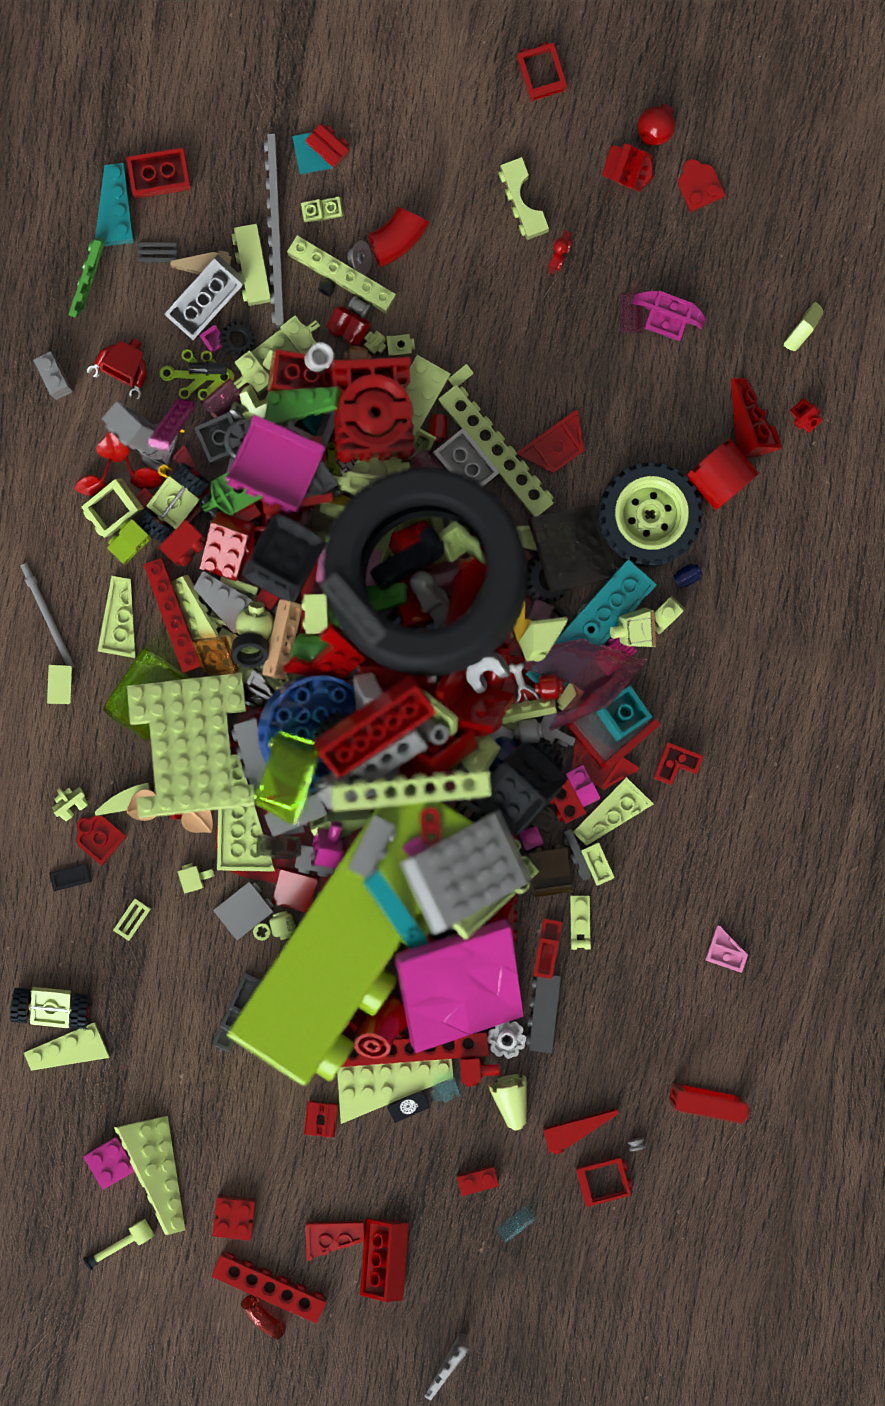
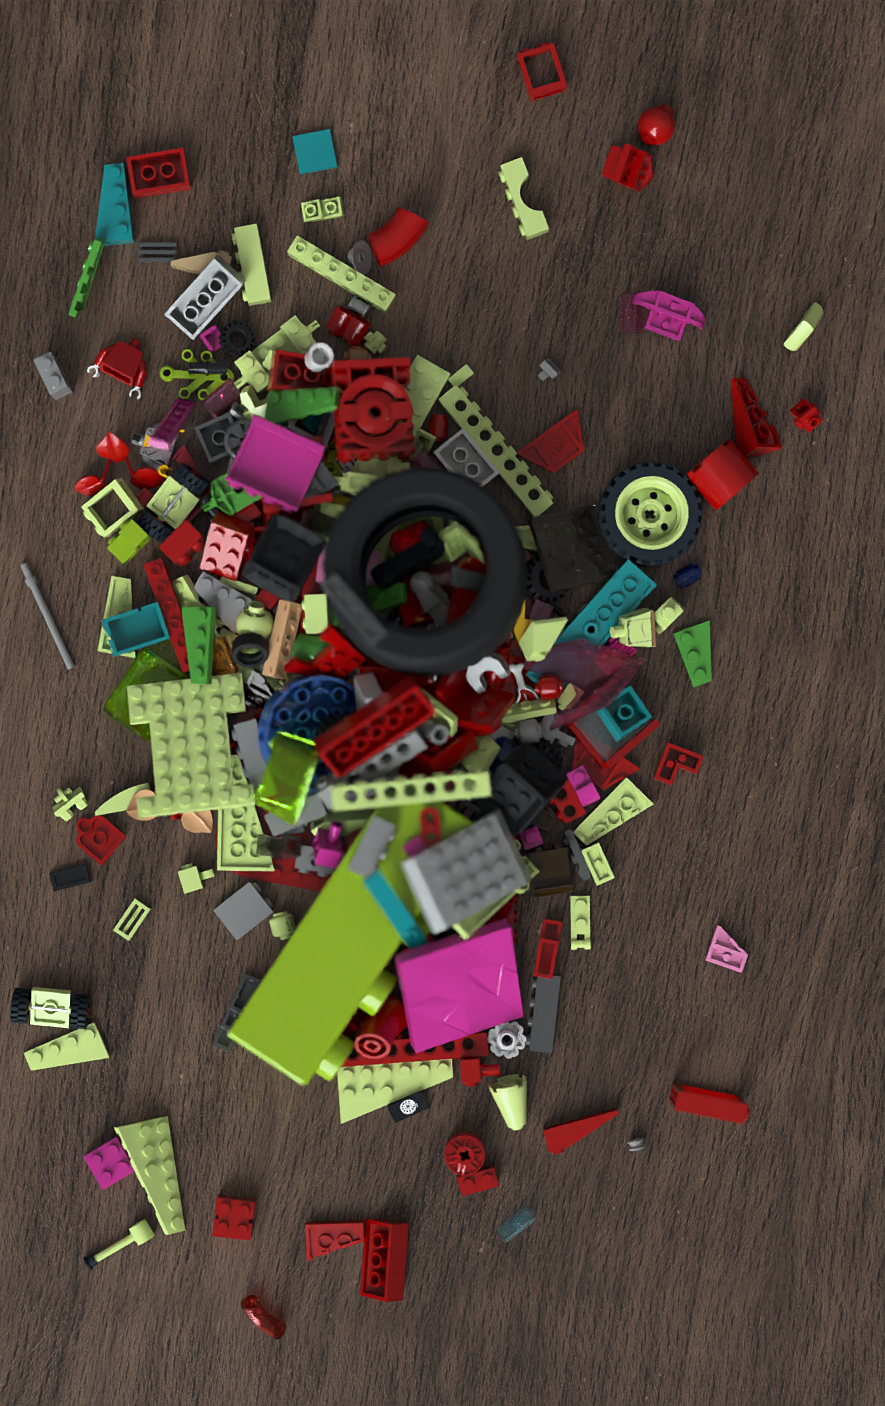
yellowish green panel [47,665,73,704] -> none
light grey brick [102,401,157,454] -> none
red brick [211,1252,327,1324] -> none
yellowish green bush [253,923,271,941] -> none
light grey plate [264,134,284,328] -> none
tile [272,867,318,913] -> none
red piece [304,1101,338,1138] -> none
red brick [306,124,350,169] -> none
black hinge [318,280,335,297] -> none
yellowish green brick [387,334,415,358] -> none
light grey tile [425,1332,468,1400] -> none
clear light blue brick [430,1077,461,1103] -> none
red plate [547,230,573,274] -> none
red window [575,1156,633,1207] -> none
red plate [678,159,726,213] -> none
none -> teal piece [101,602,170,657]
none -> bright green wing [181,607,216,685]
none -> red wheel [445,1131,485,1176]
none -> dark grey tile [450,567,487,593]
none -> light grey tile [538,358,562,381]
none -> bright green wing [673,620,712,688]

